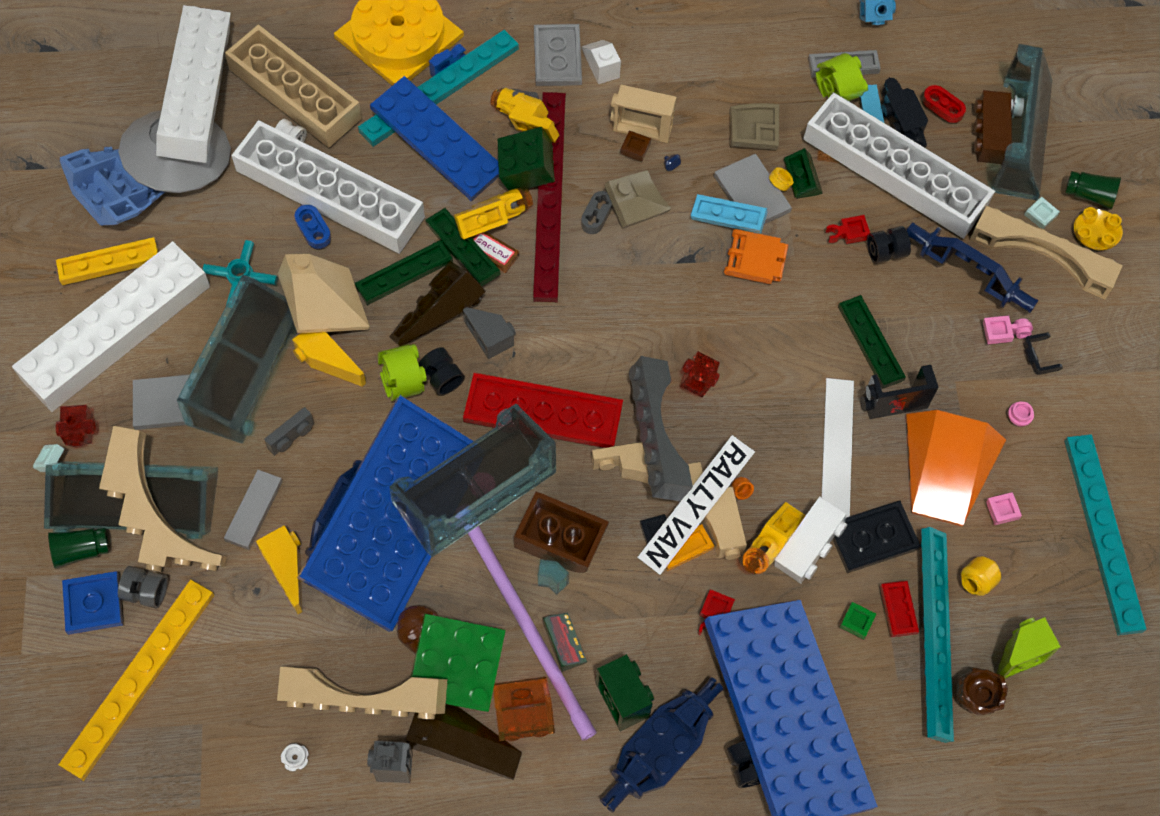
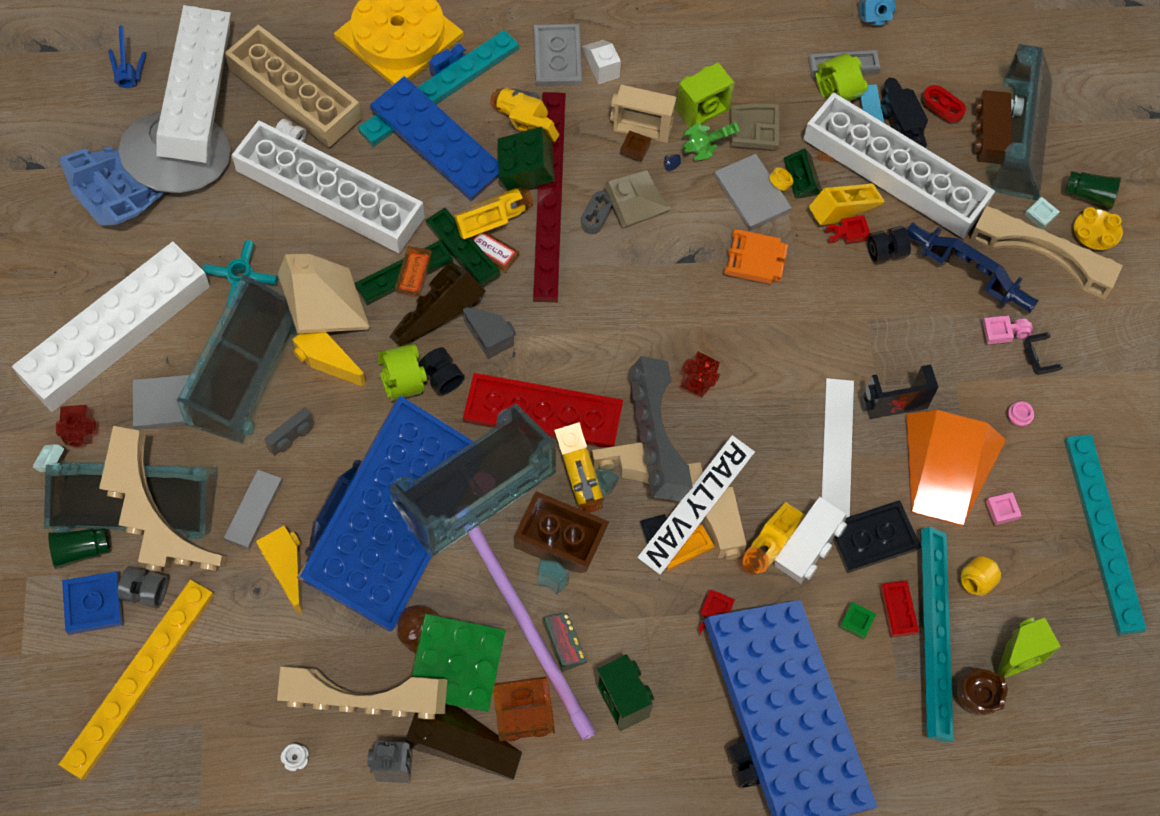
yellow plate [56,237,158,285] -> none
blue plate [294,205,331,249] -> none
dark blue plate [600,677,724,813] -> none
medium azure plate [691,194,768,234] -> none
orange hinge [731,477,754,500] -> none
dark green tile [838,295,906,389] -> none
none -> blue plant [108,25,146,88]
none -> clear orange tile [395,246,432,297]
none -> yellow plate [555,423,604,513]
none -> clear light blue tile [595,469,619,496]
none -> lime brick [676,62,734,128]
none -> bright green piece [683,122,741,161]
none -> yellow slope [809,183,885,225]

